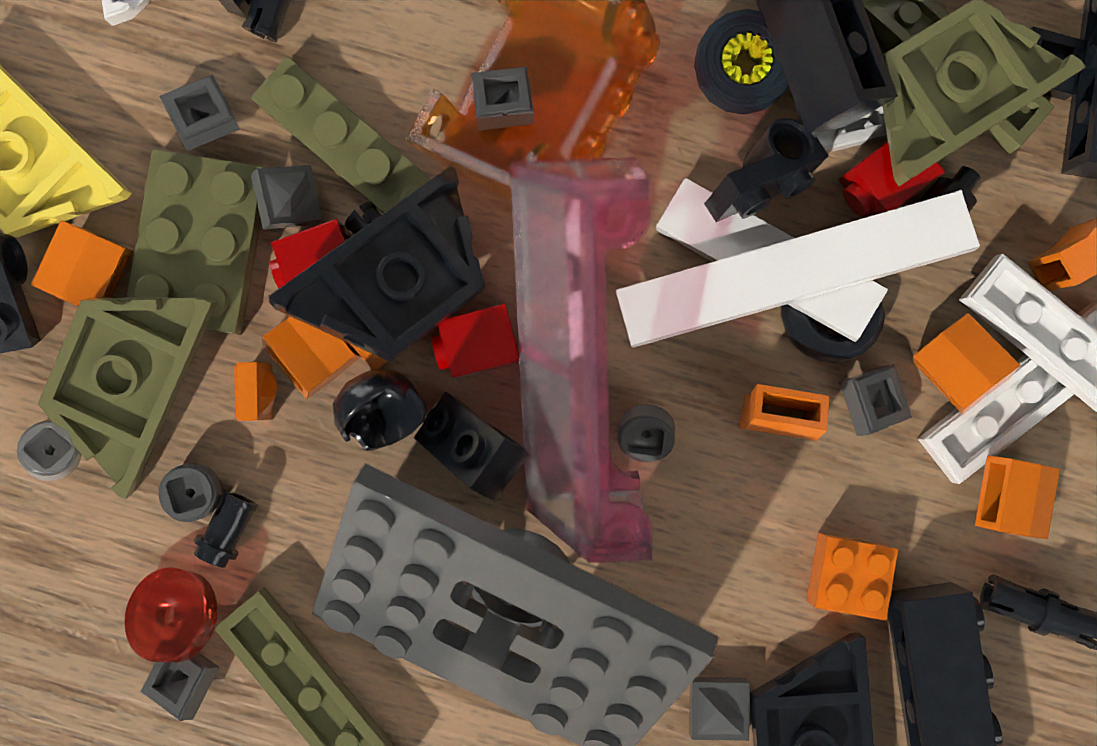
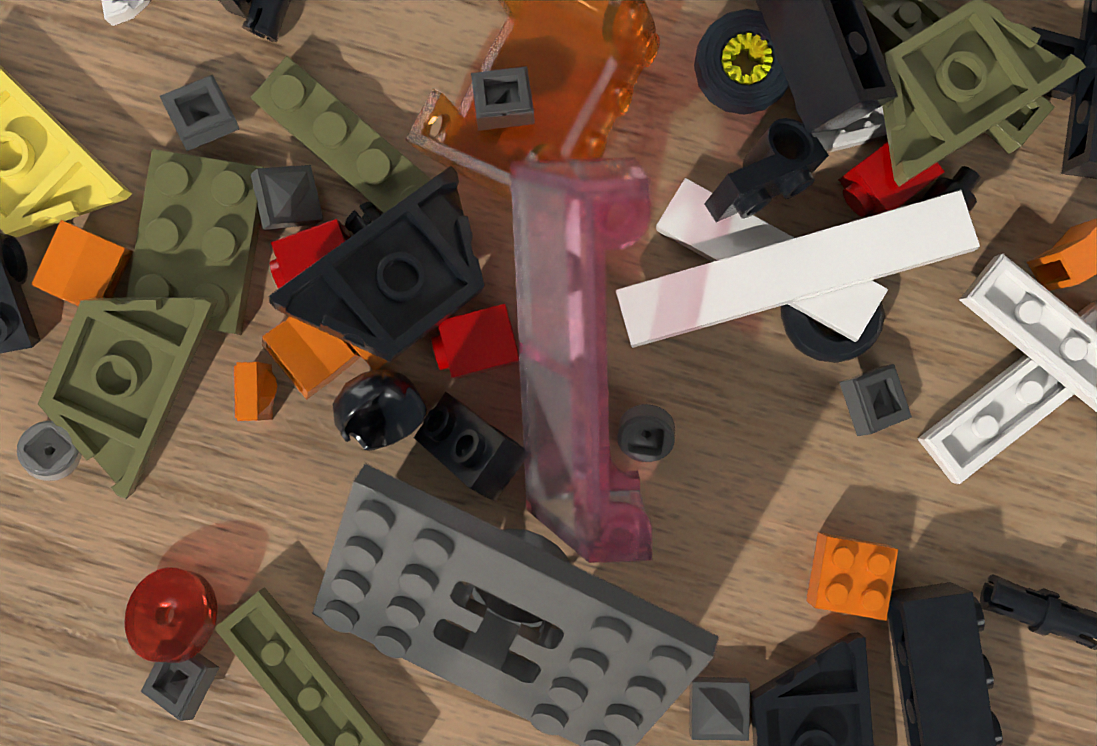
dark grey tile [159,463,222,522] -> none
black pin [194,490,258,568] -> none
orange piece [739,384,830,441] -> none
orange piece [913,313,1021,415] -> none
orange piece [974,455,1060,540] -> none

